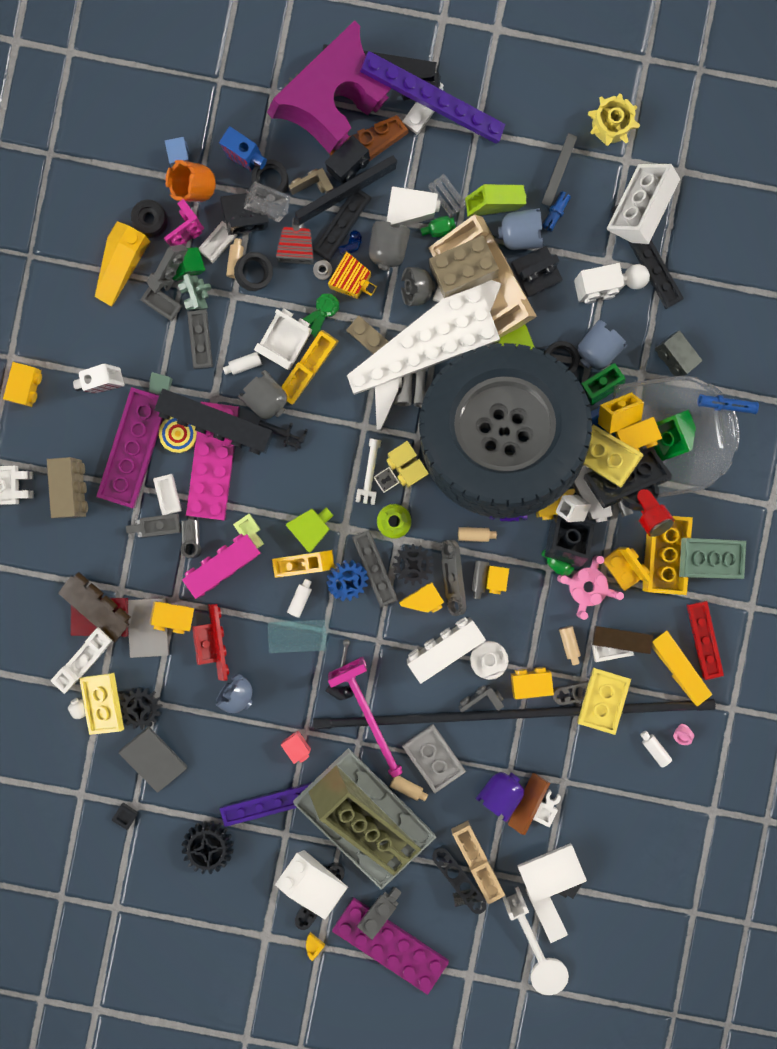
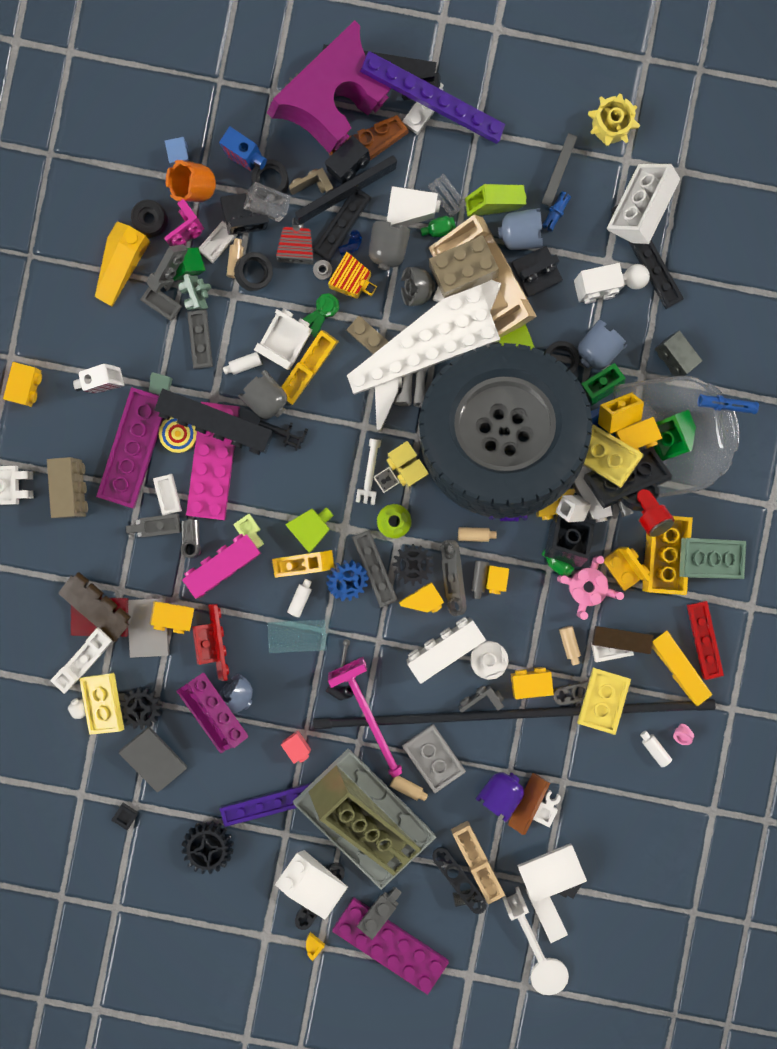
none -> magenta fence [177,673,248,754]

